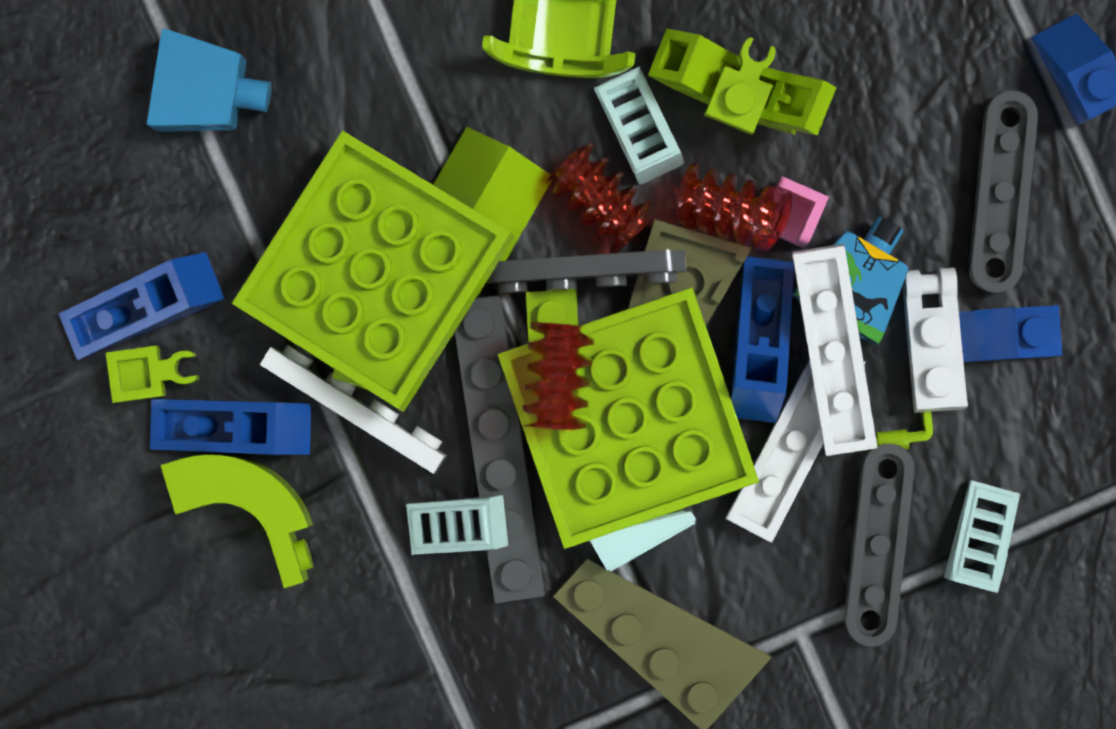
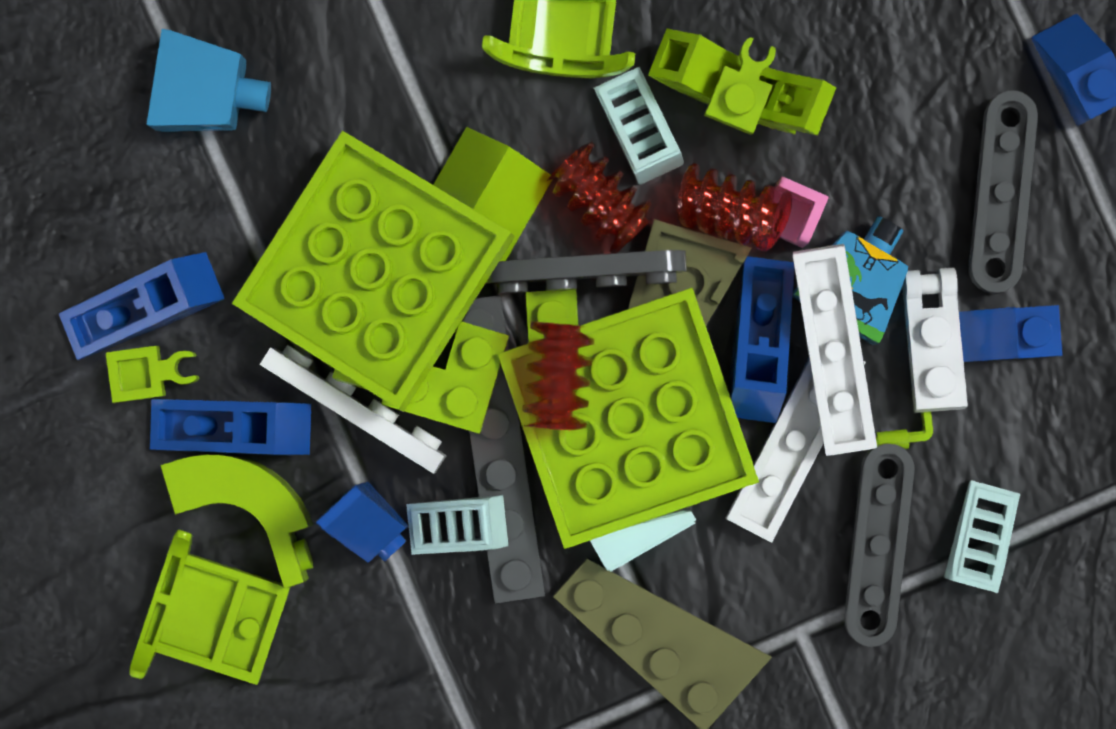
none -> lime piece [129,530,291,685]
none -> blue slope [317,481,409,563]
none -> lime plate [381,321,509,434]

